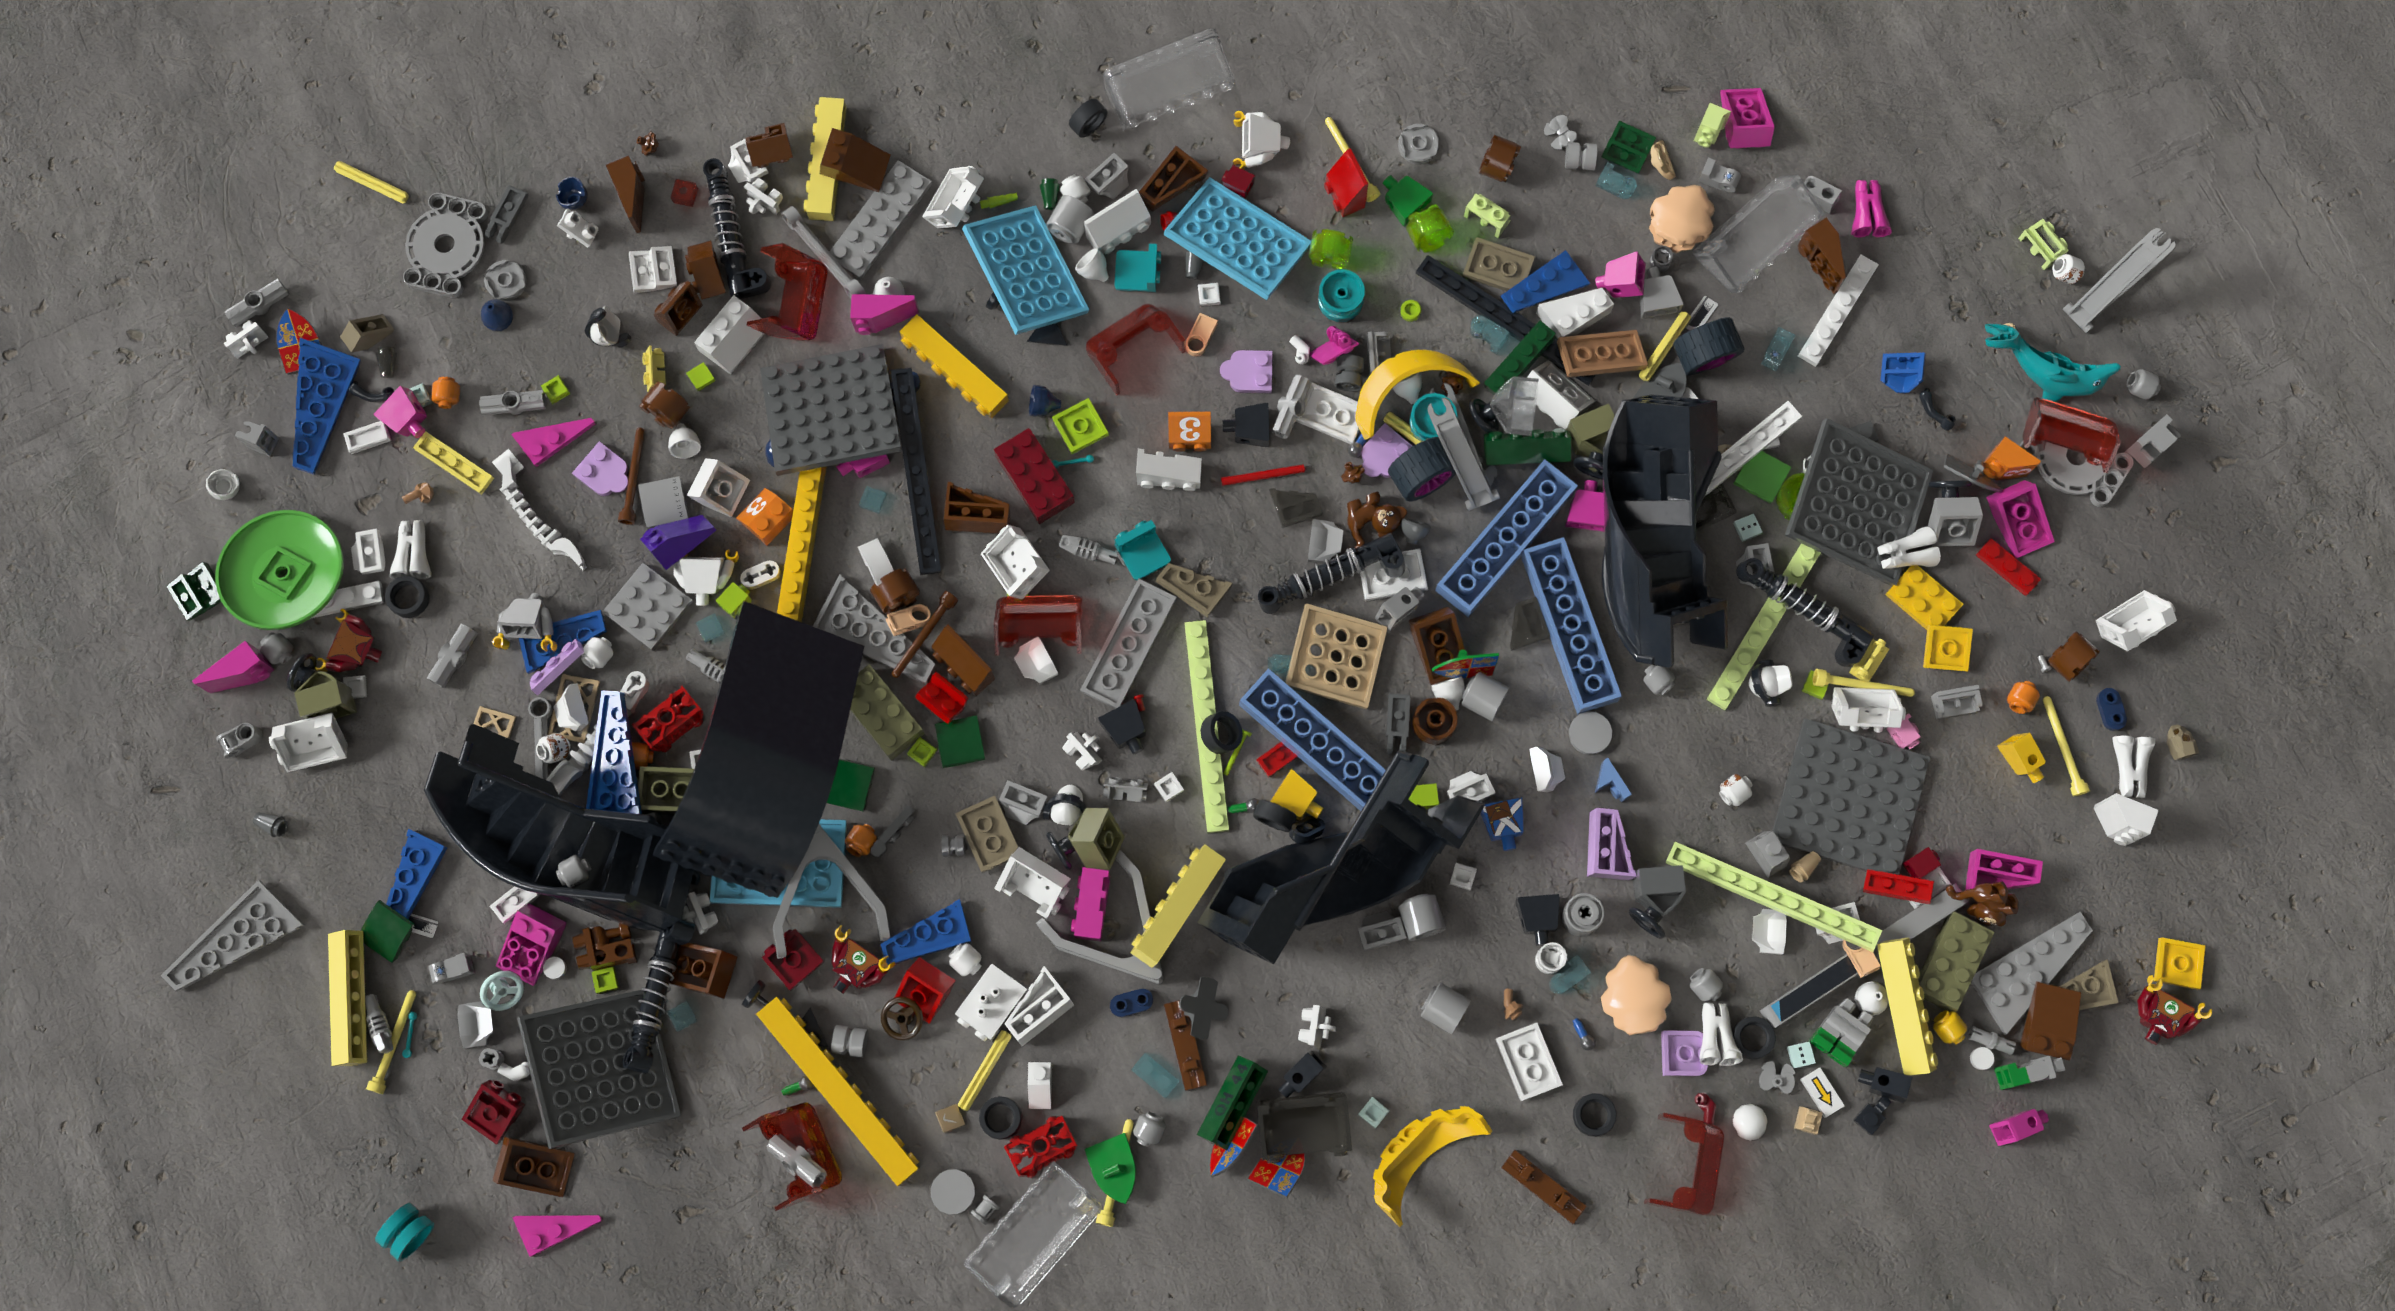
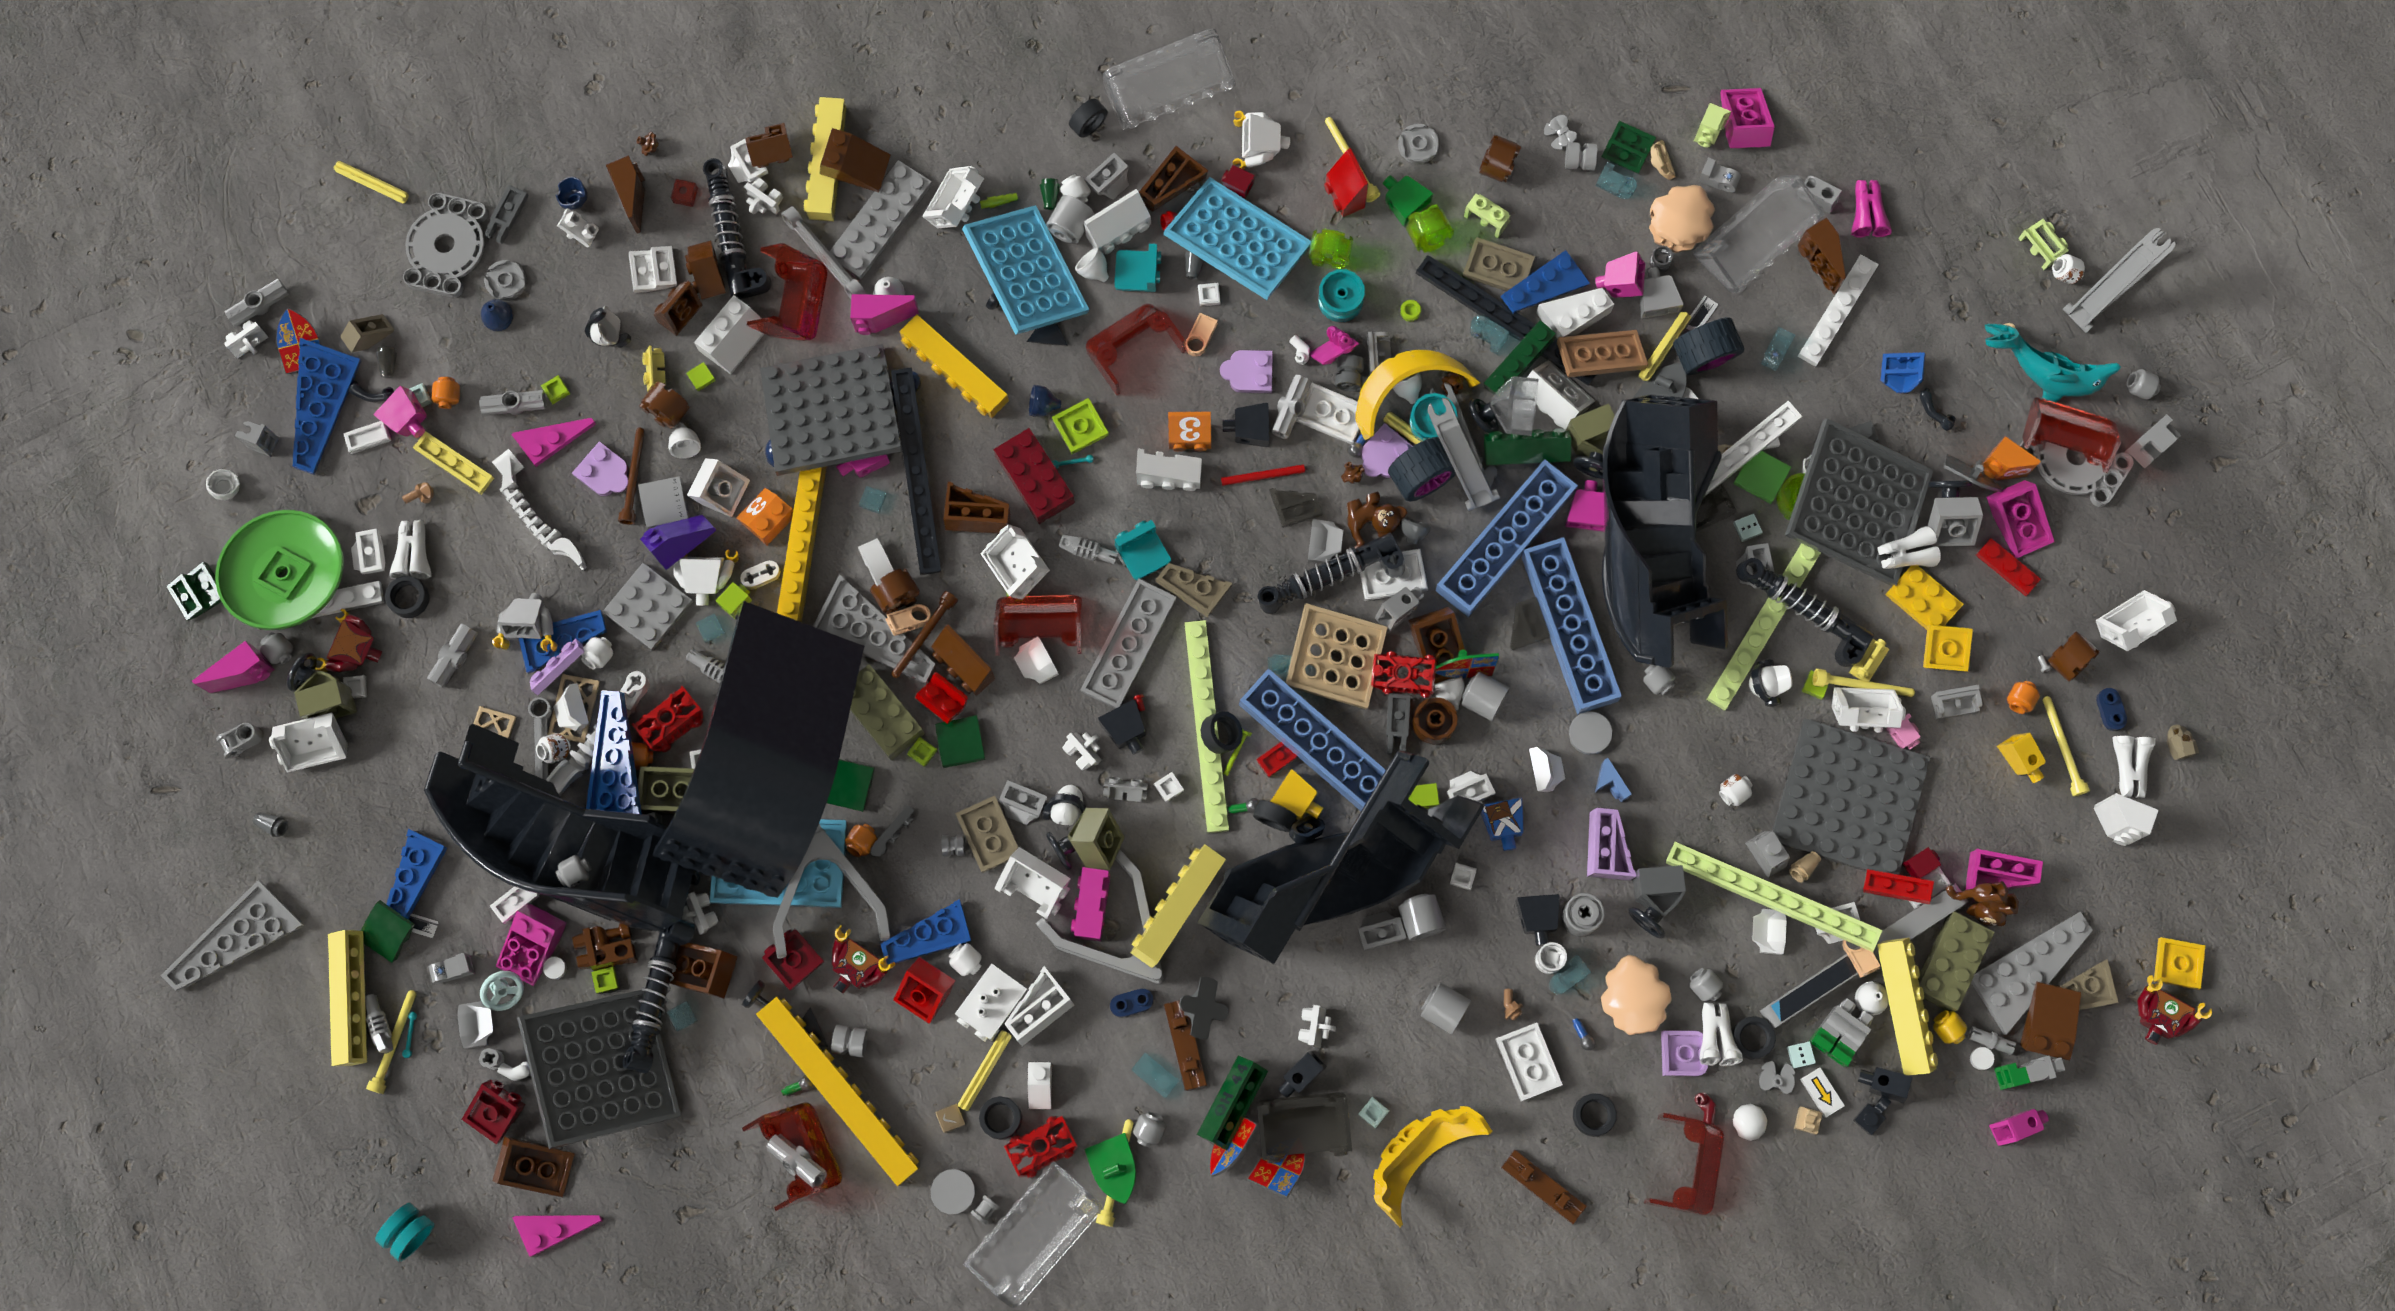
dark brown piece [881,997,923,1040] -> none
none -> red piece [1371,651,1437,698]

